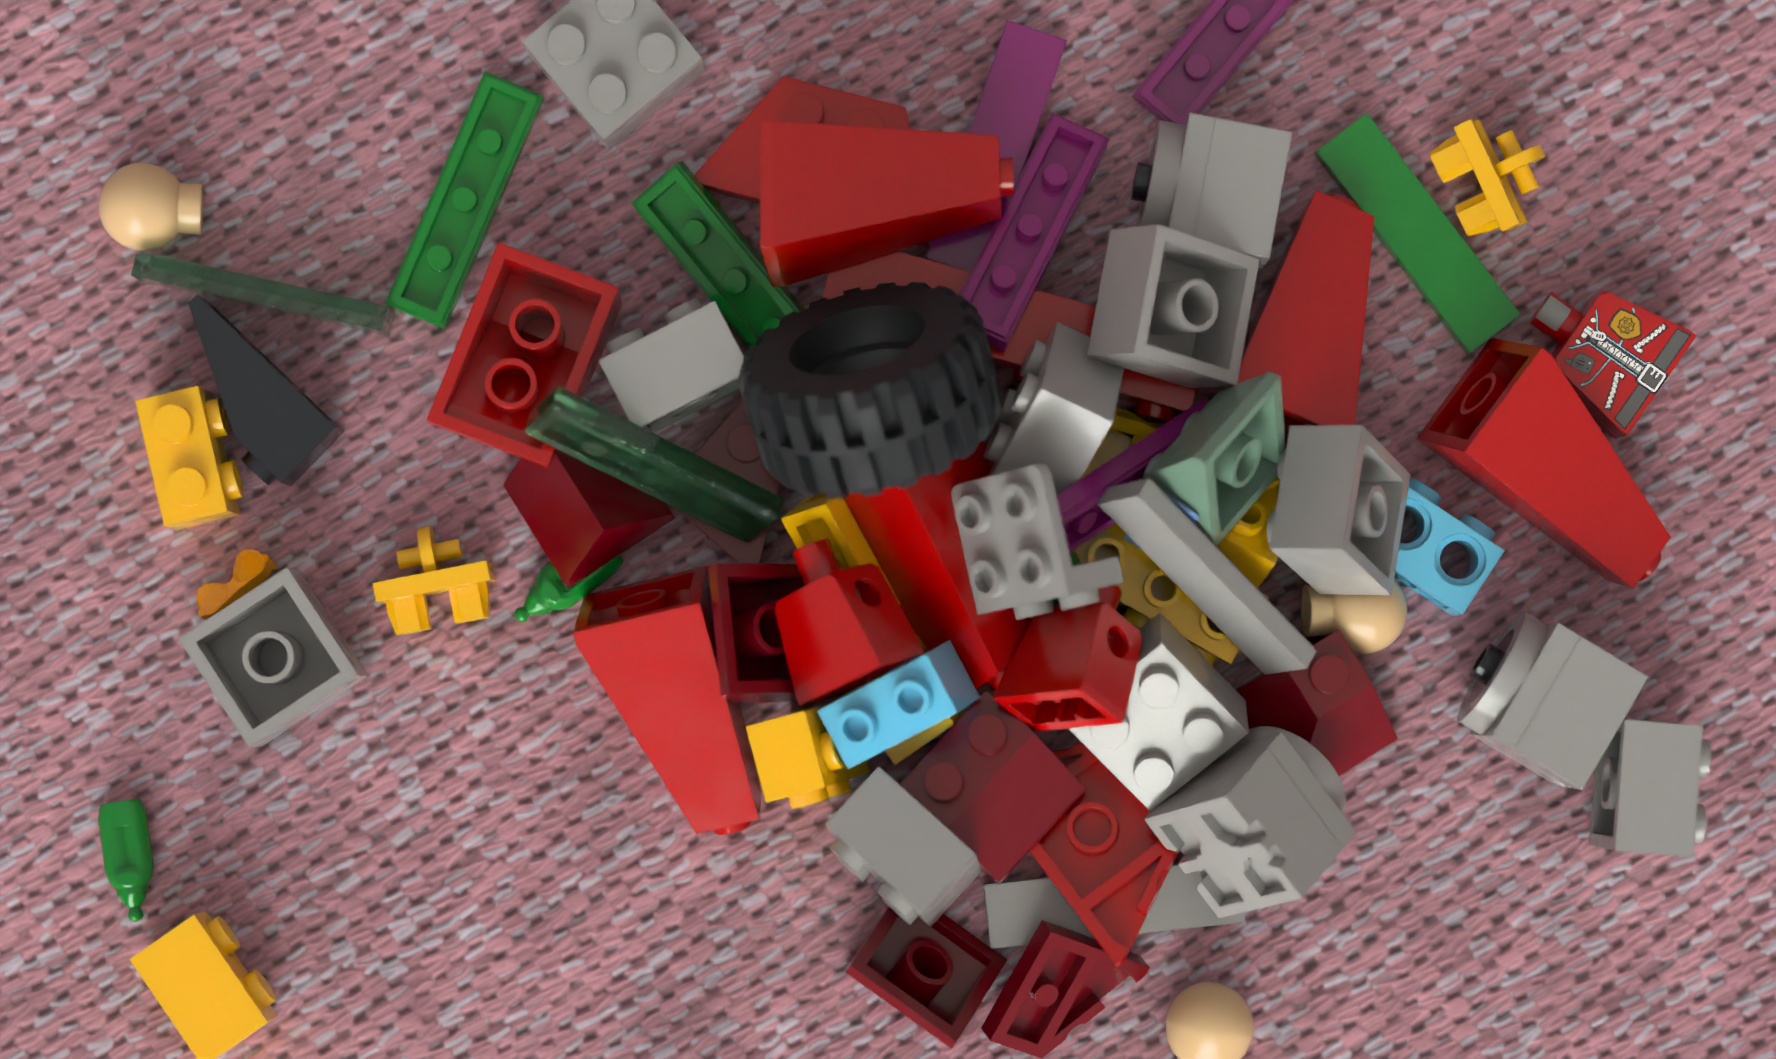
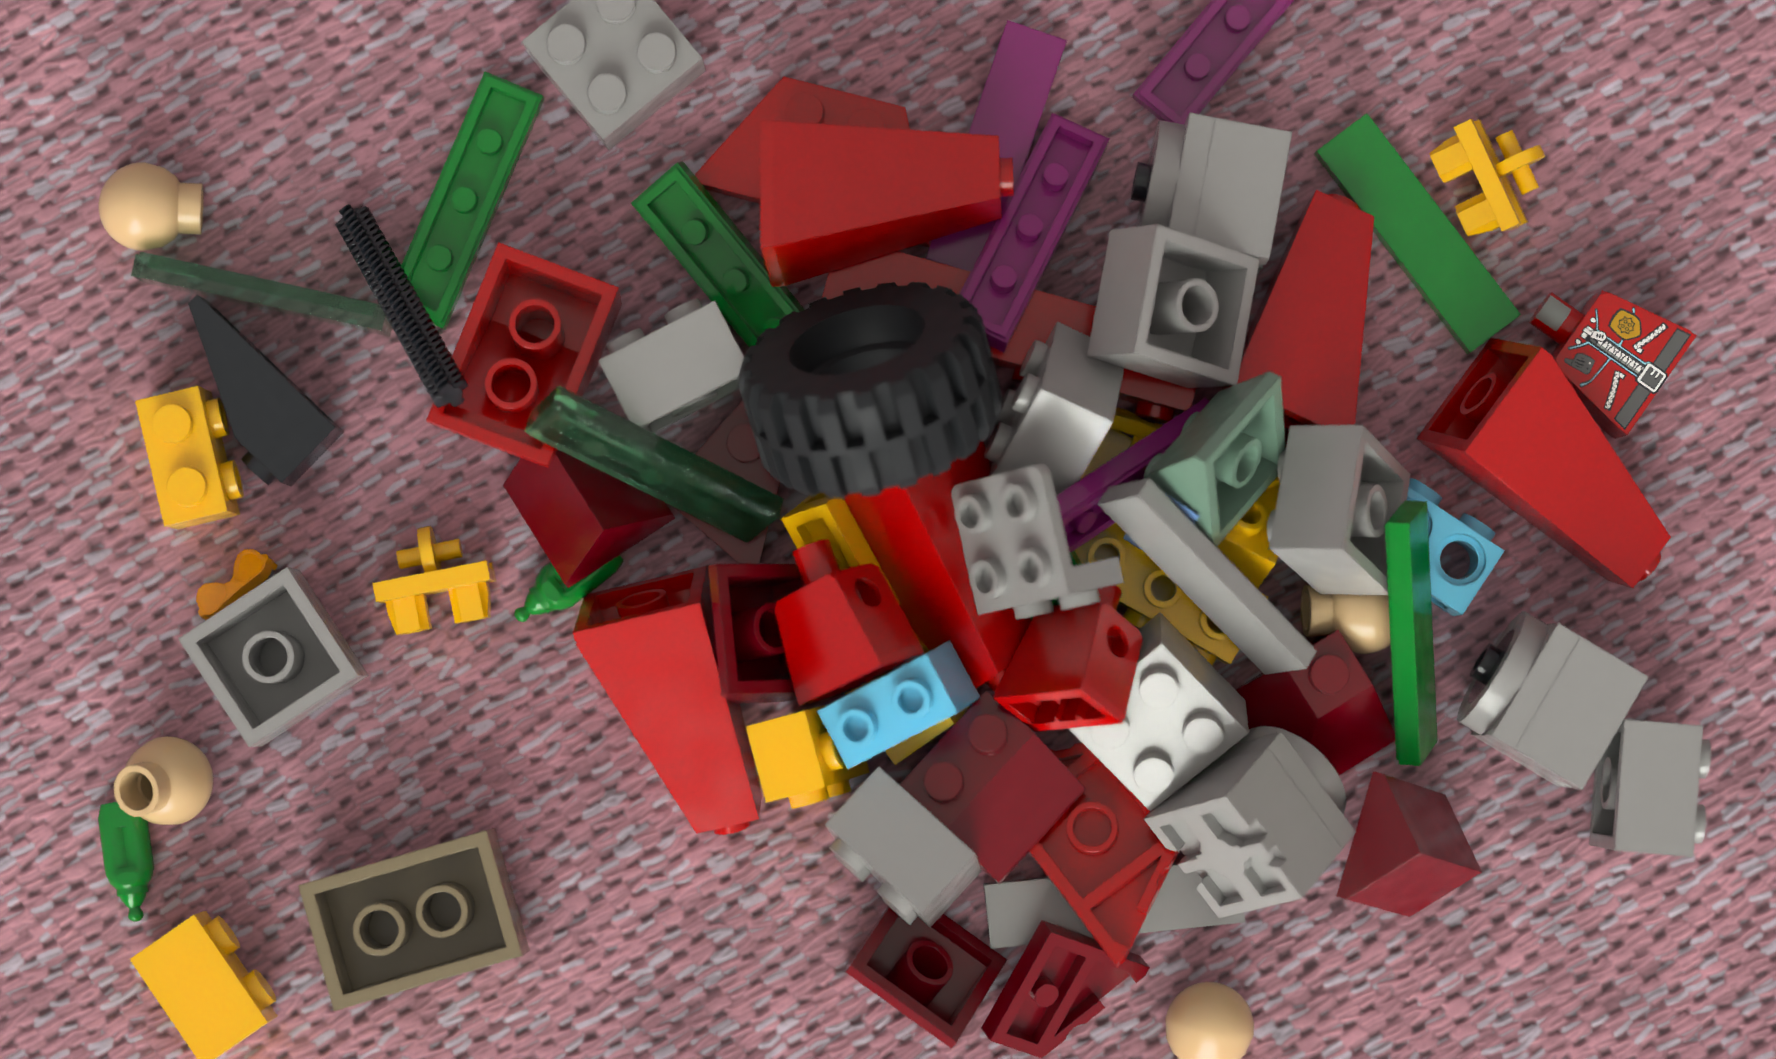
none -> tan piece [114,736,213,825]
none -> dark tan brick [298,827,530,1011]
none -> black axle [335,204,468,408]
none -> dark red slope [1336,771,1482,917]
none -> green tile [1385,500,1438,766]

